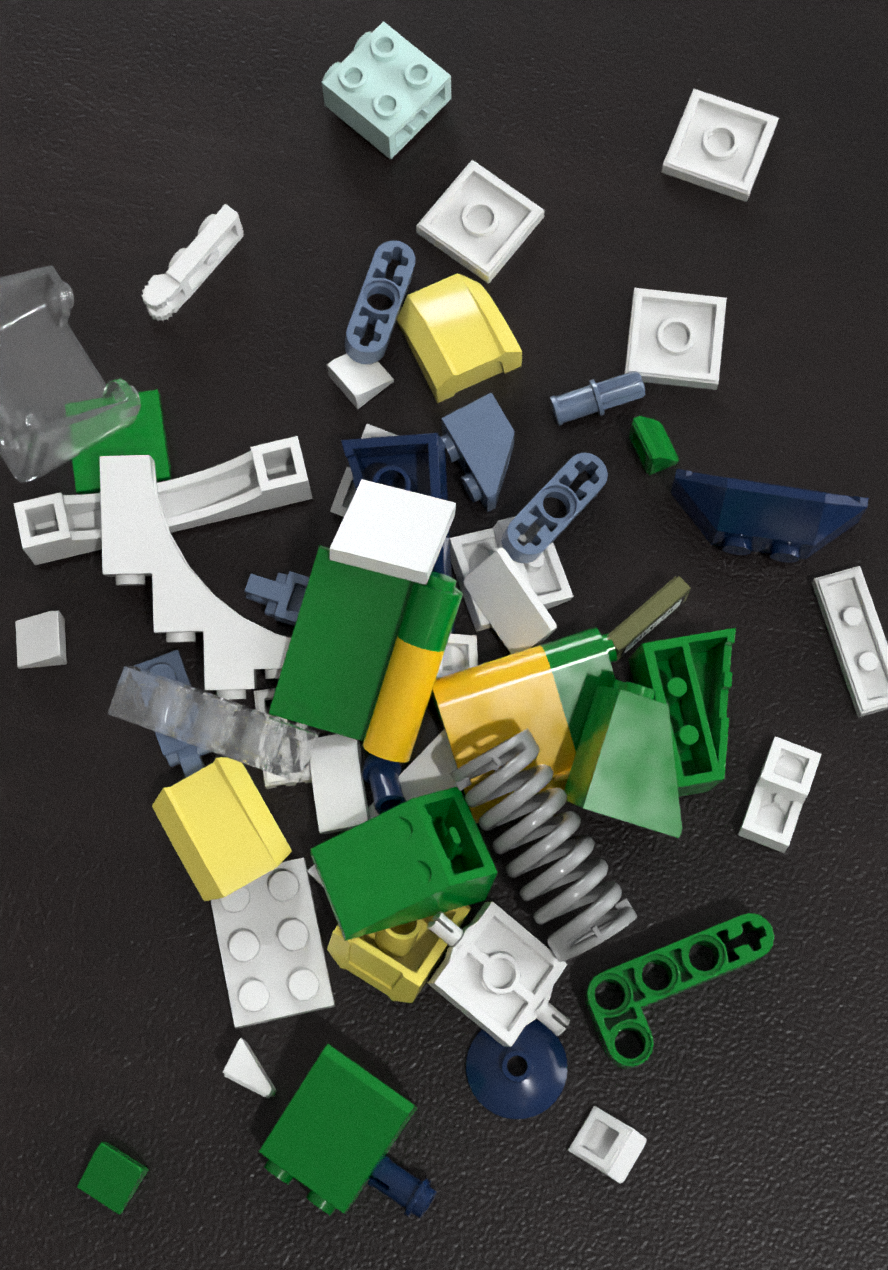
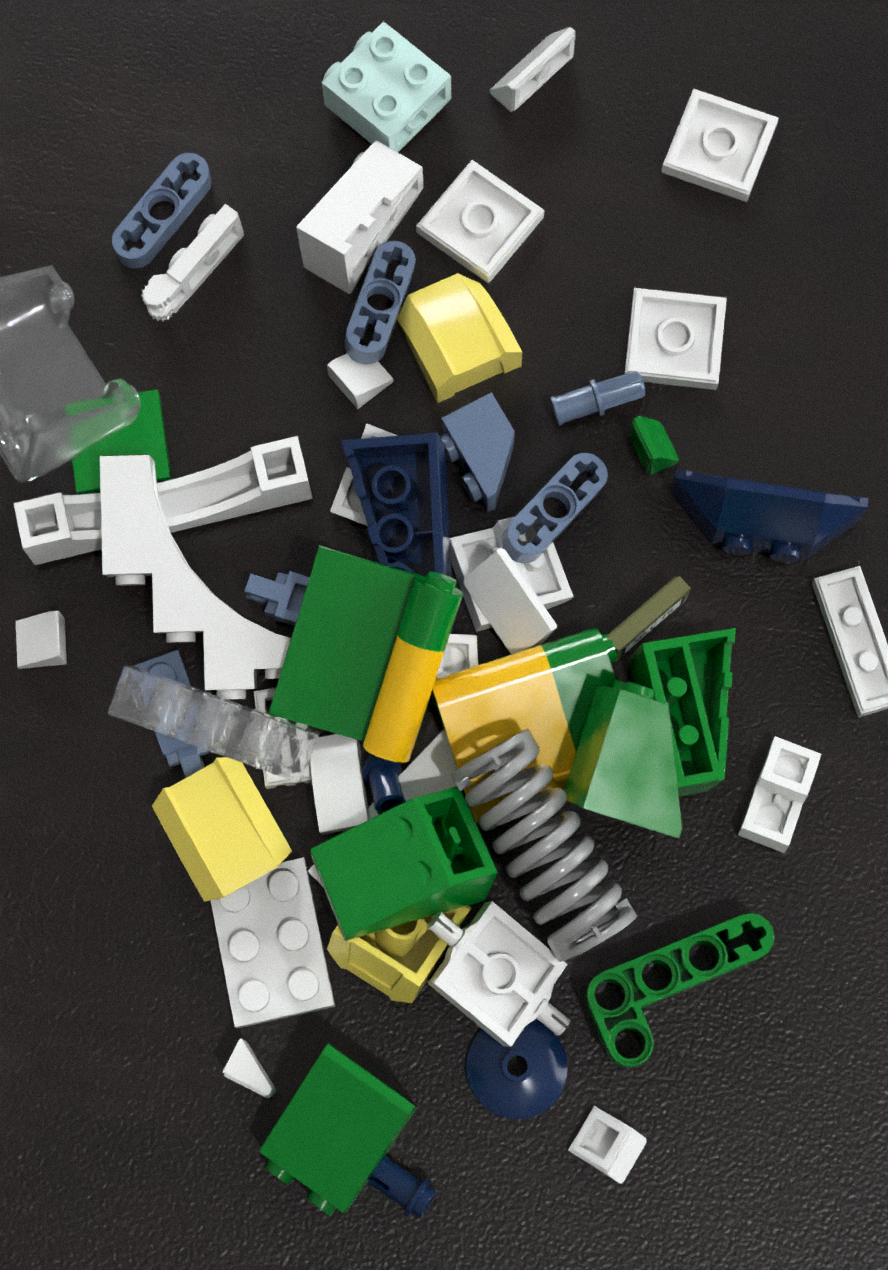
green slope [77,1142,149,1215] -> none
white tile [330,479,456,585] -> none
none -> sand blue beam [112,153,212,268]
none -> white wedge [296,140,423,294]
none -> white slope [490,27,575,112]

